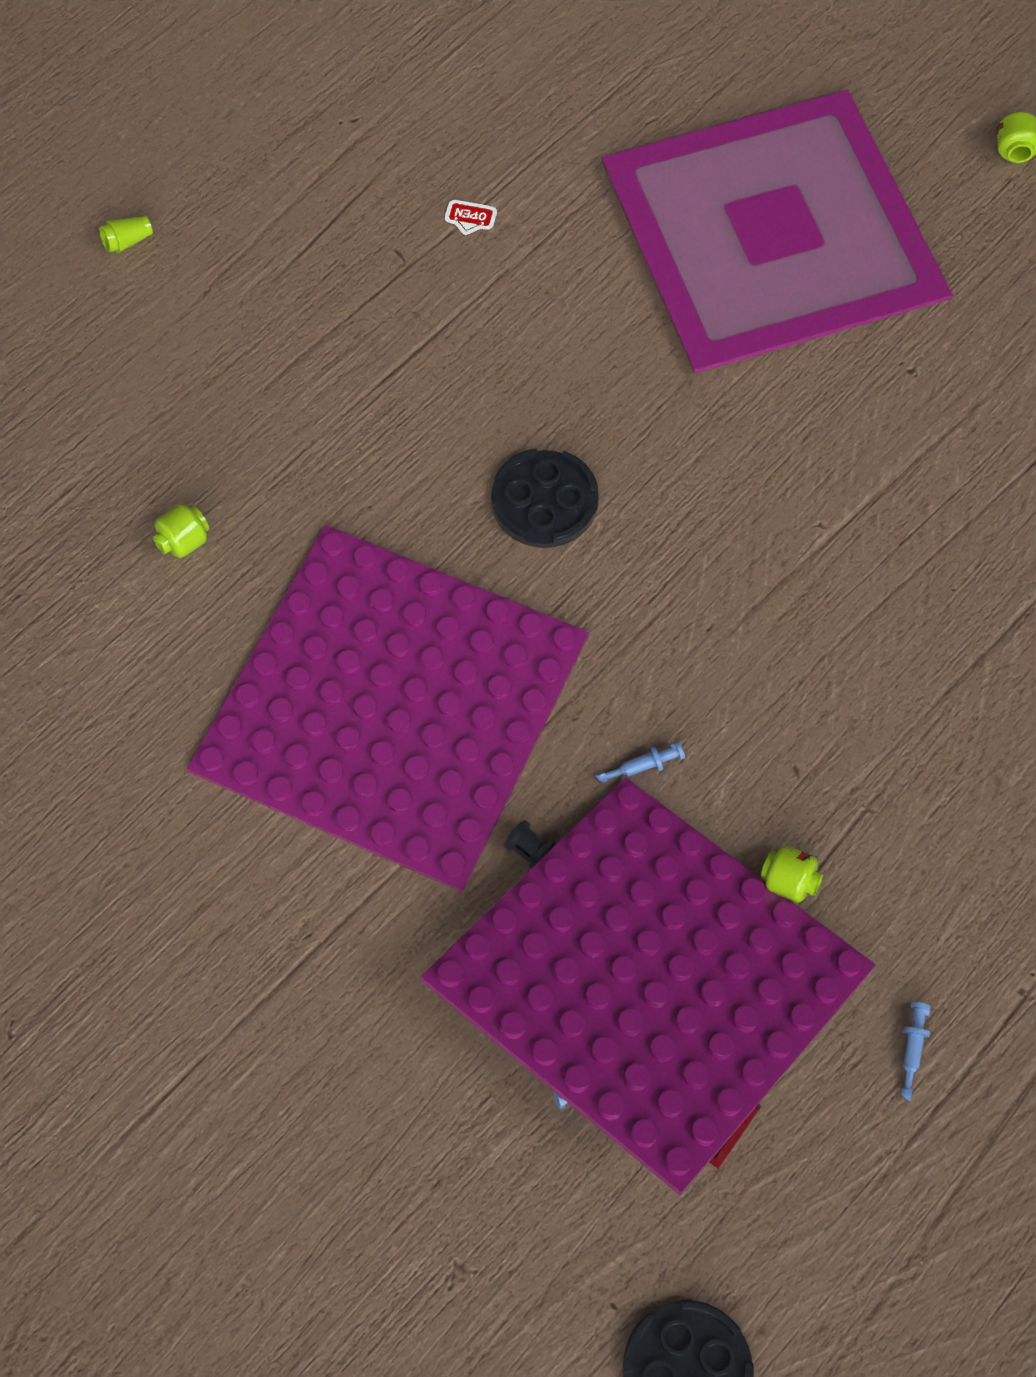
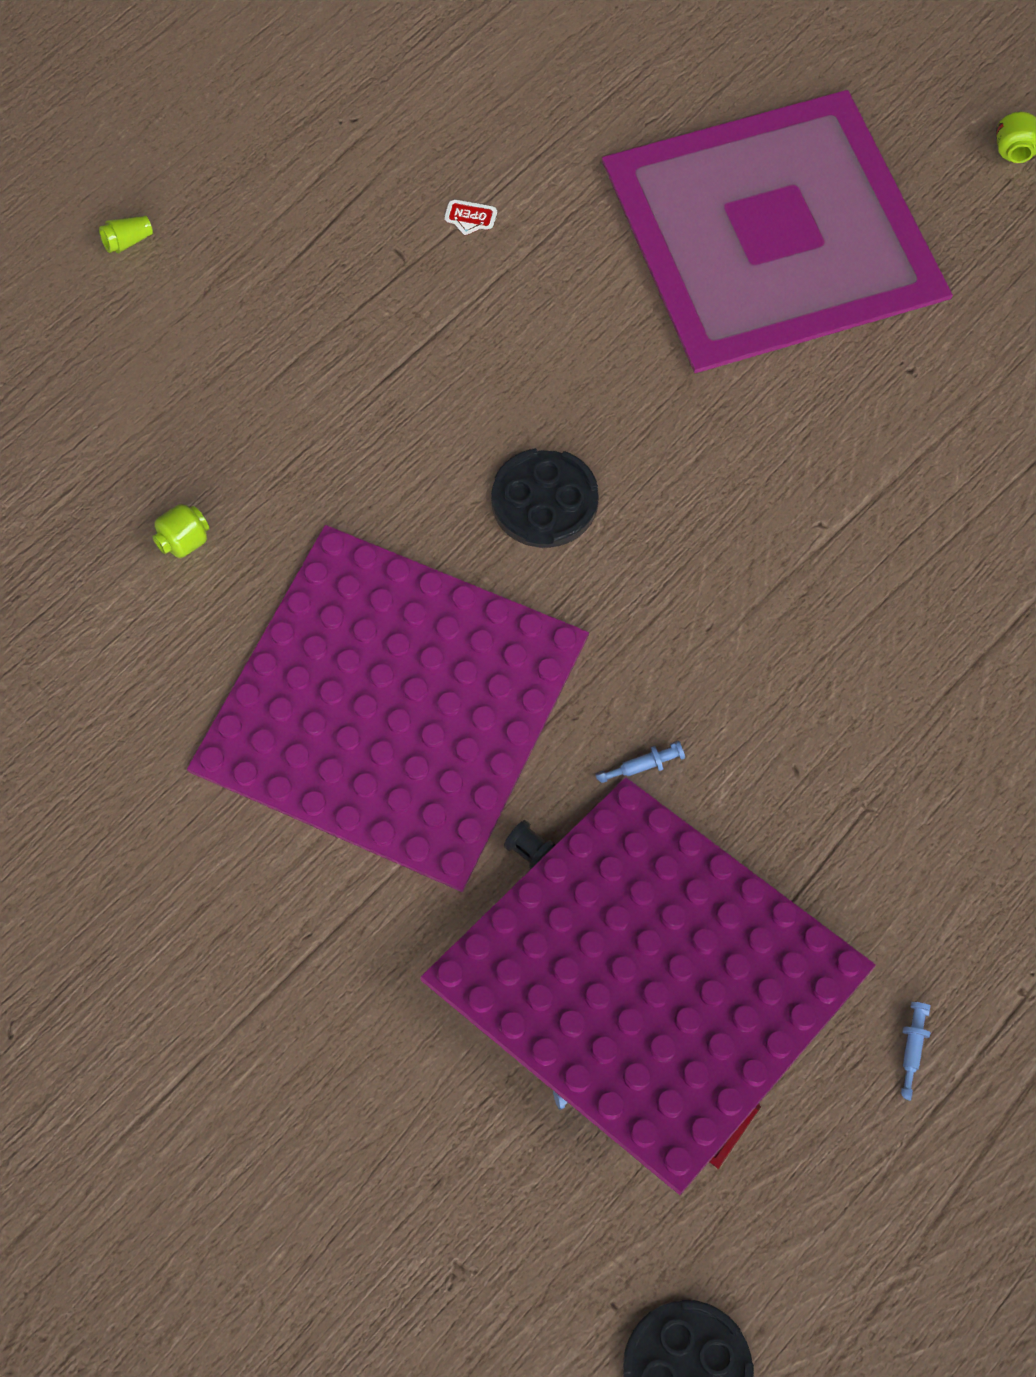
lime head [761,845,823,903] -> none

